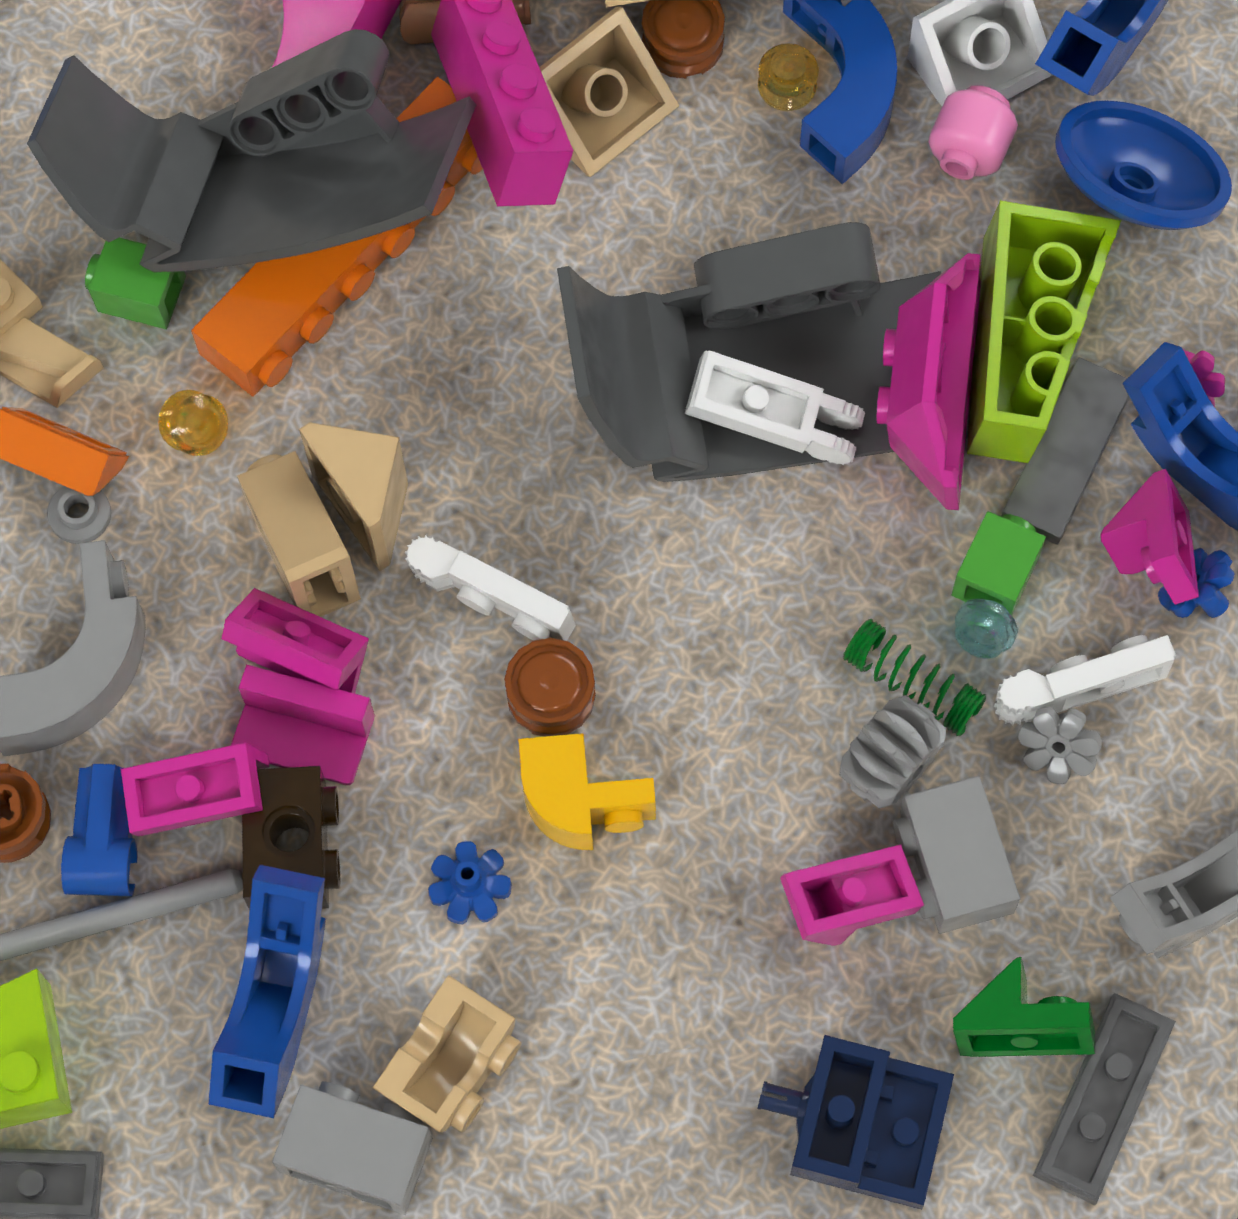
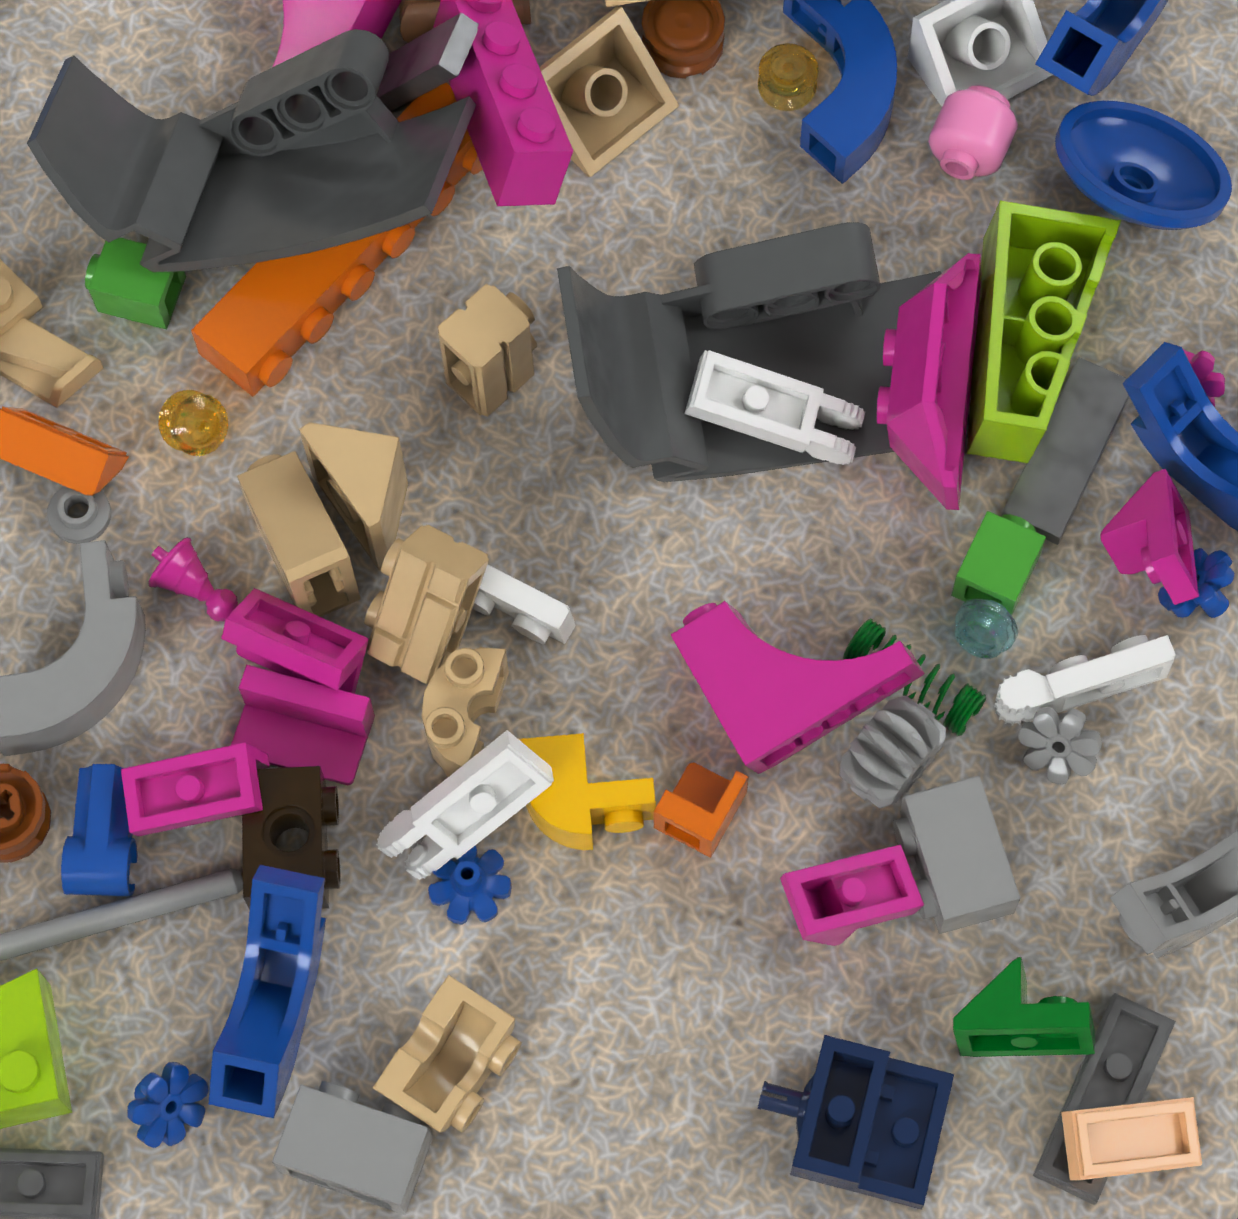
dark orange wheel [504,638,596,737] -> none
none -> blue plant [127,1062,209,1148]
none -> dark pink piece [148,537,238,622]
none -> tan brick [364,525,489,684]
none -> flat silver tile [376,13,479,112]
none -> white hinge [376,730,554,880]
none -> tan cylinder [421,647,509,777]
none -> tan brick [437,284,537,417]
none -> orange panel [653,762,749,858]
none -> dark pink arch [671,601,925,774]
none -> light nougat tile [1061,1097,1202,1180]

